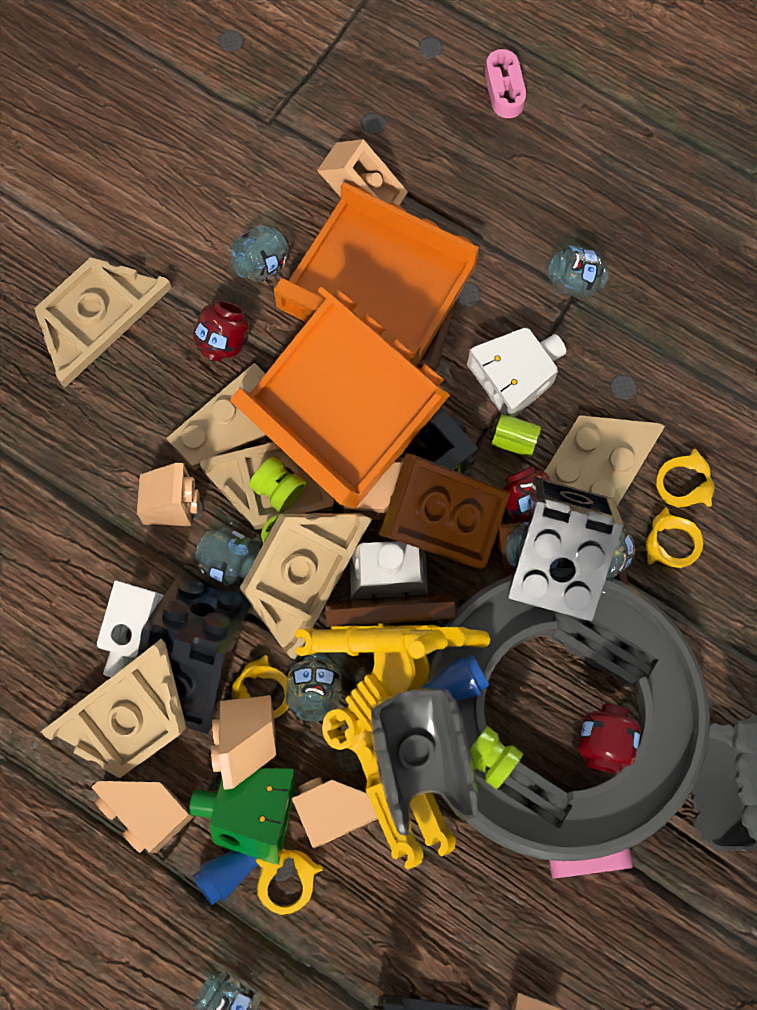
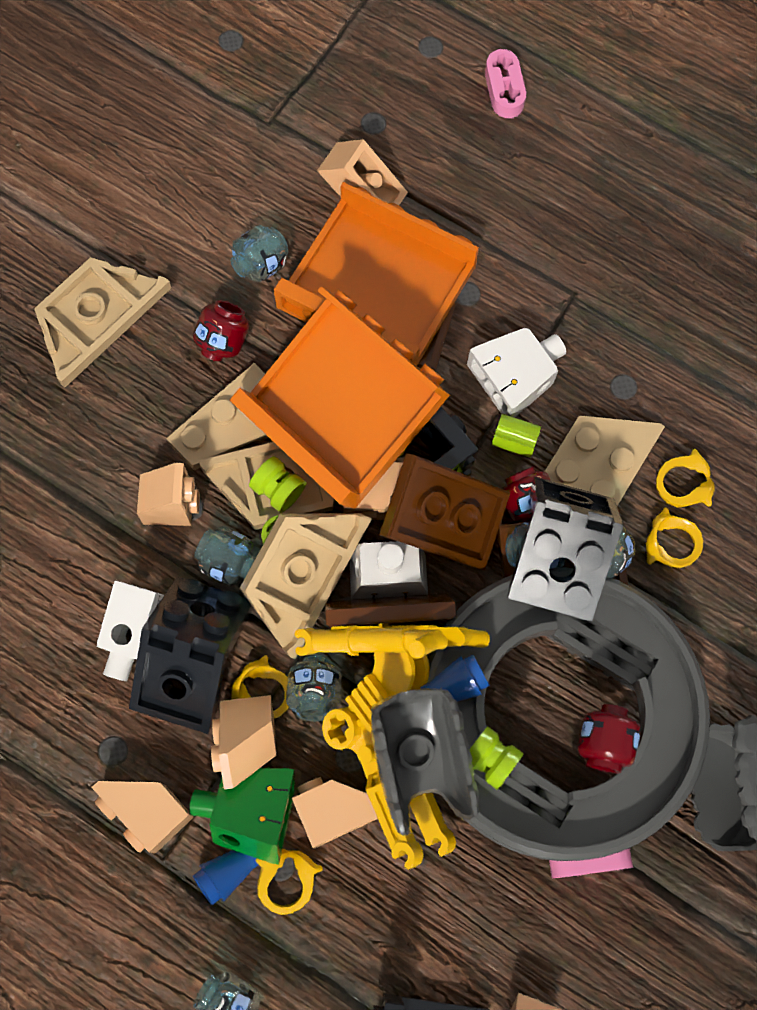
tan wing [41,639,186,778] -> none
clear light blue head [548,245,608,299] -> none

